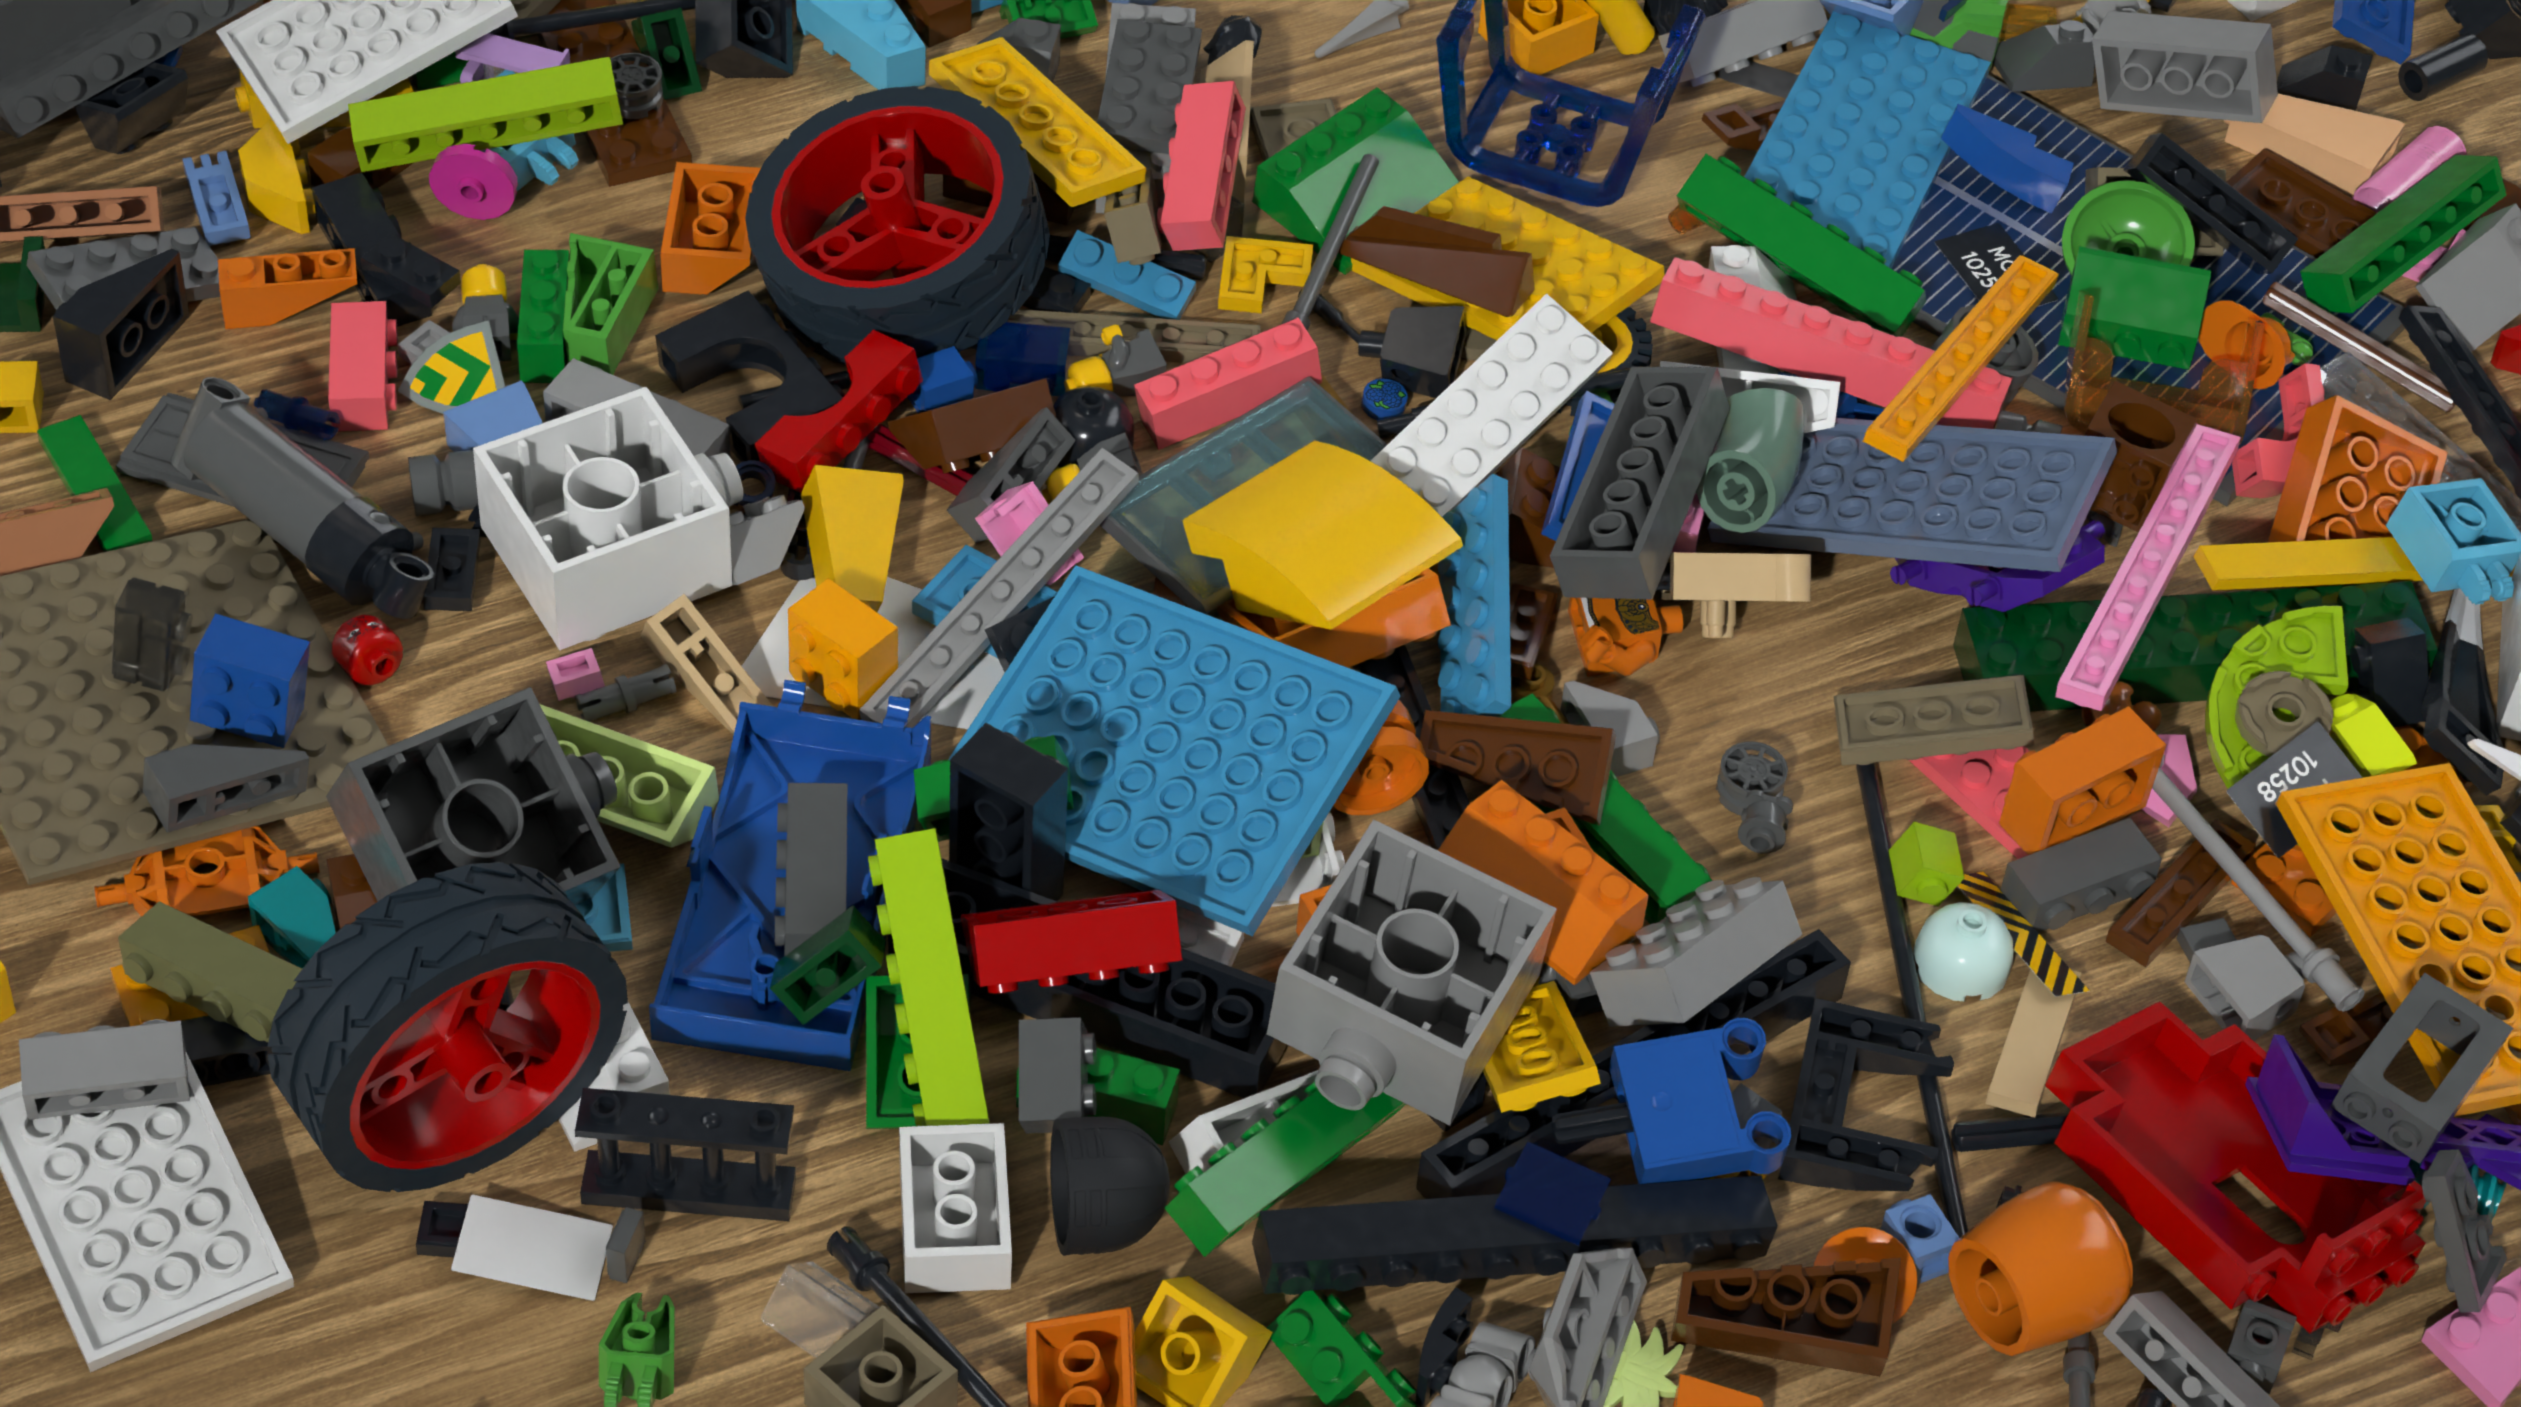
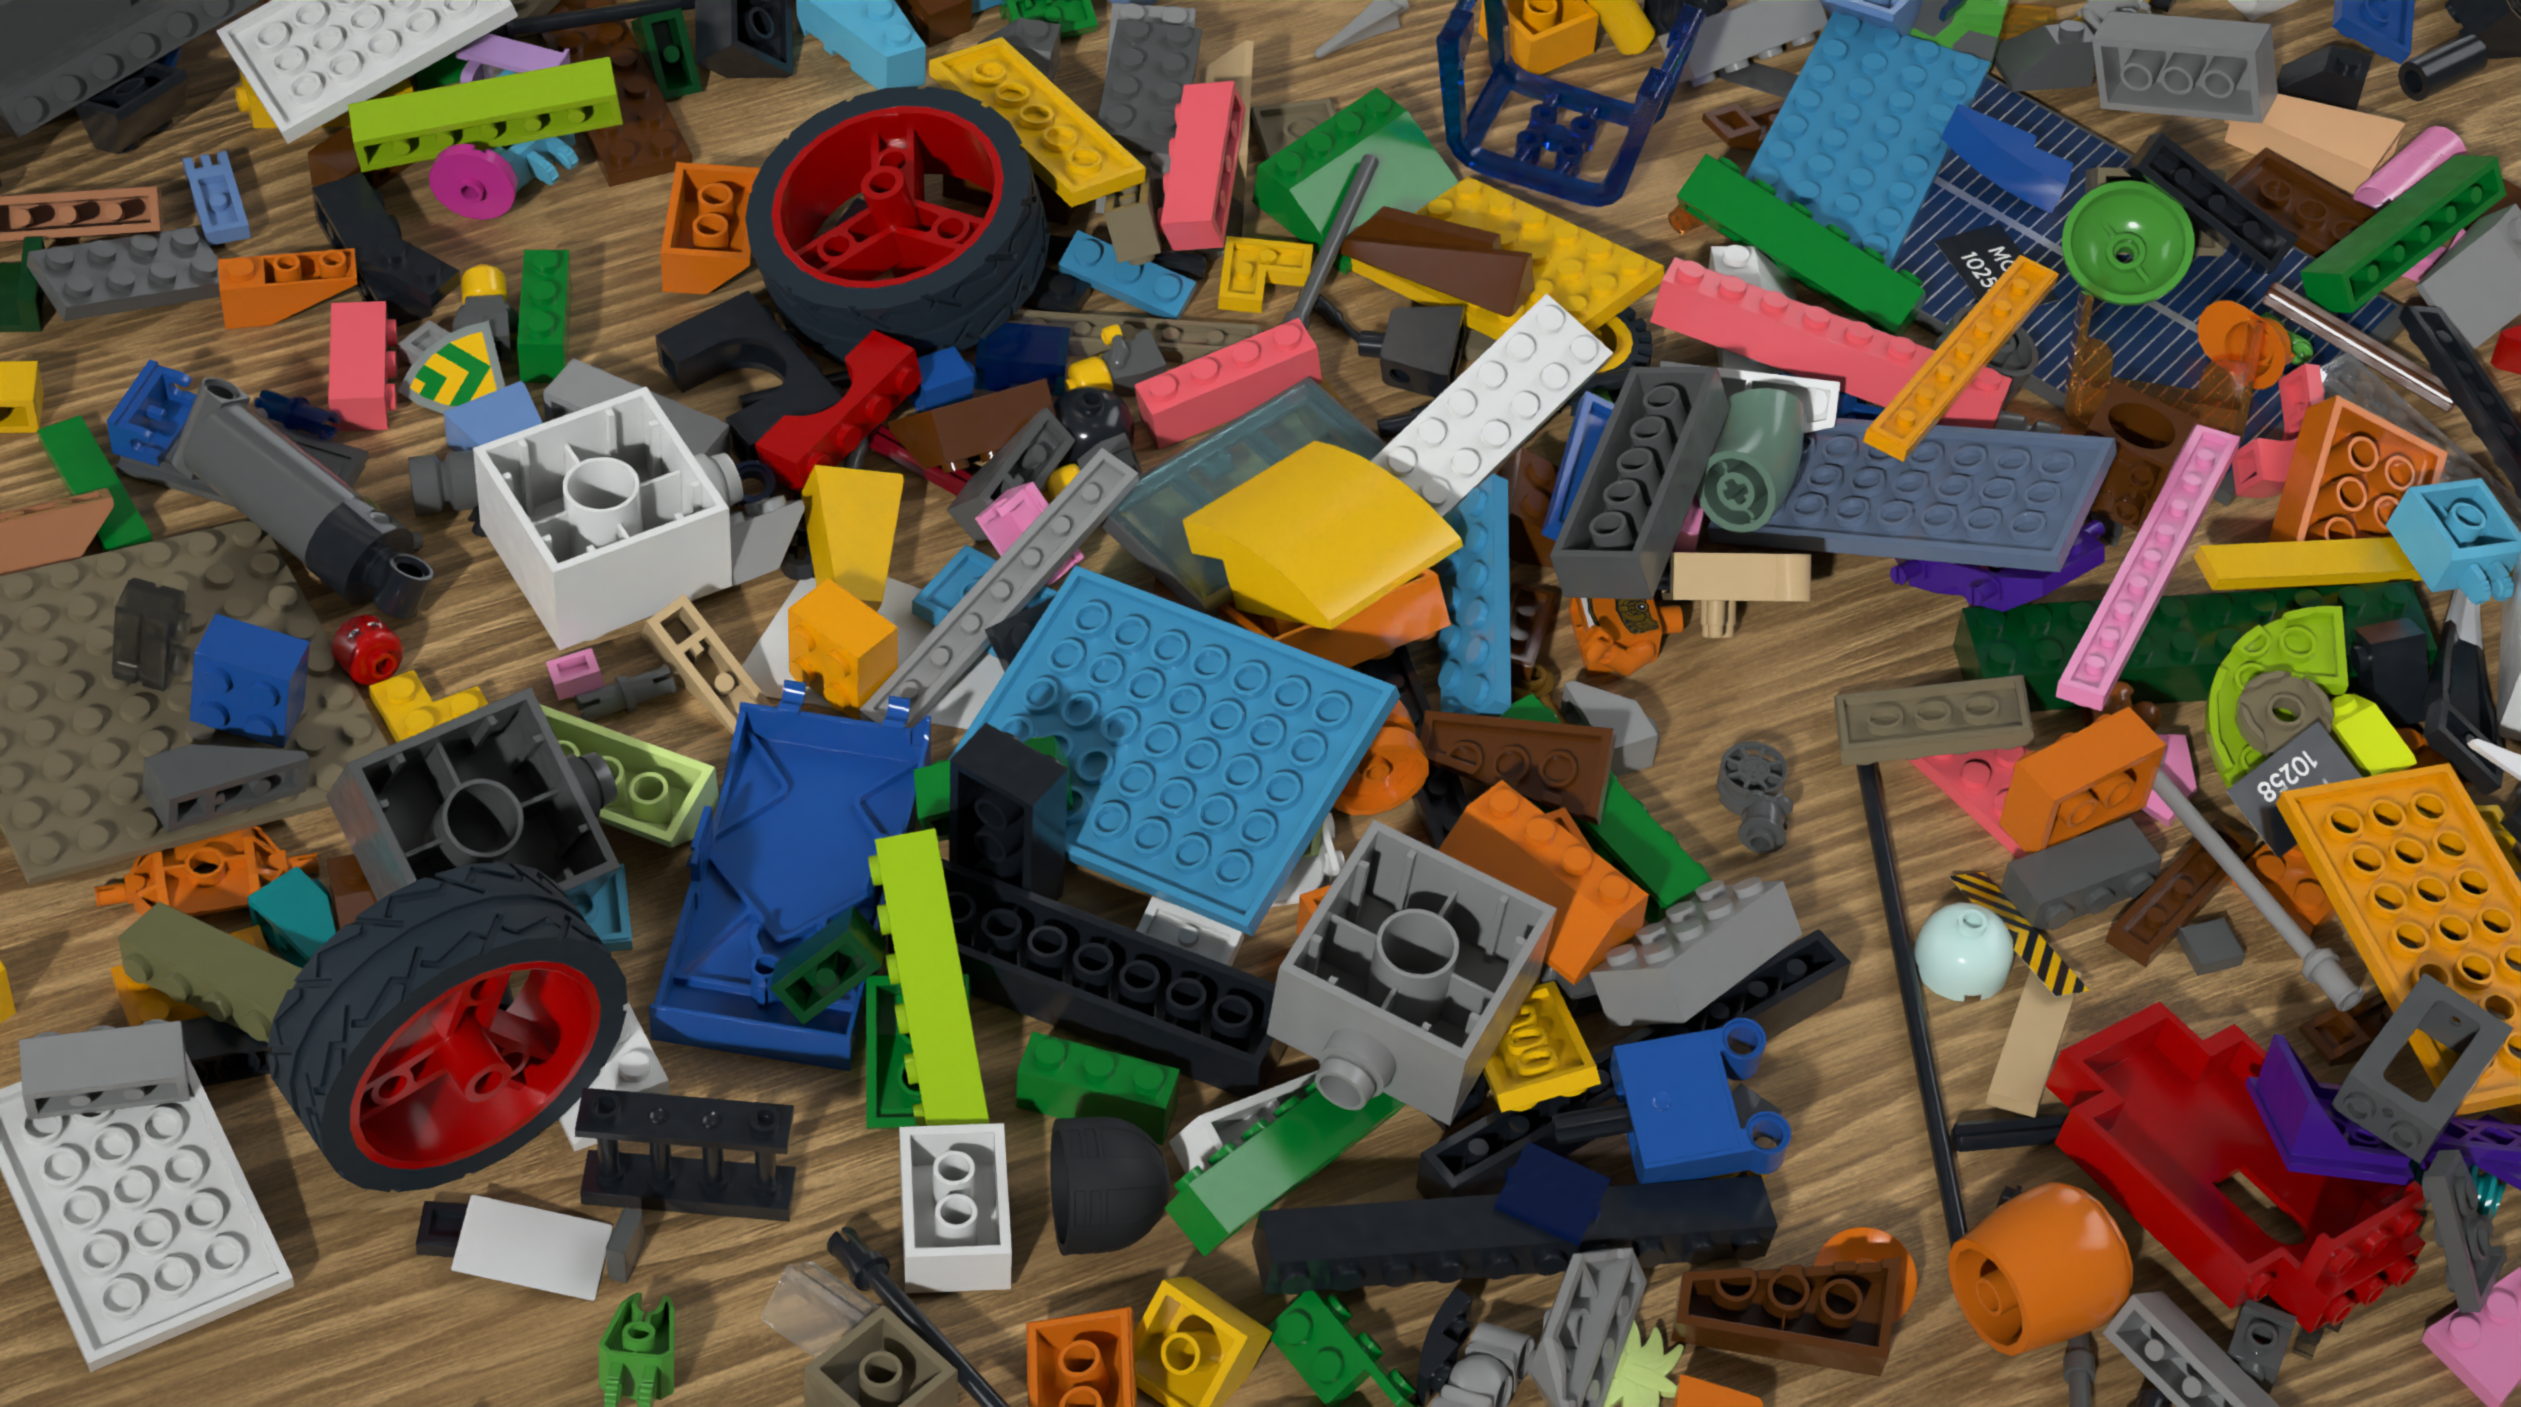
black slope [53,249,190,401] -> none
yellow slope [238,119,316,234] -> none
black plate [423,528,481,611] -> none
bright green wedge [563,233,659,375] -> none
dark grey wheel [610,53,663,119] -> none
dark grey brick [775,783,848,956] -> none
red slope [961,890,1182,993] -> none
dark grey brick [1019,1017,1097,1134] -> none
black piece [1203,15,1262,65] -> none
tile [1361,378,1408,420] -> none
black wedge [1778,998,1954,1191] -> none
medium blue brick [1880,1194,1959,1285] -> none
lime brick [1889,822,1965,907] -> none
green slope [2058,246,2211,370] -> none
light grey torso [2184,935,2306,1041] -> none
none -> blue hinge [107,359,196,467]
none -> yellow plate [369,670,489,743]

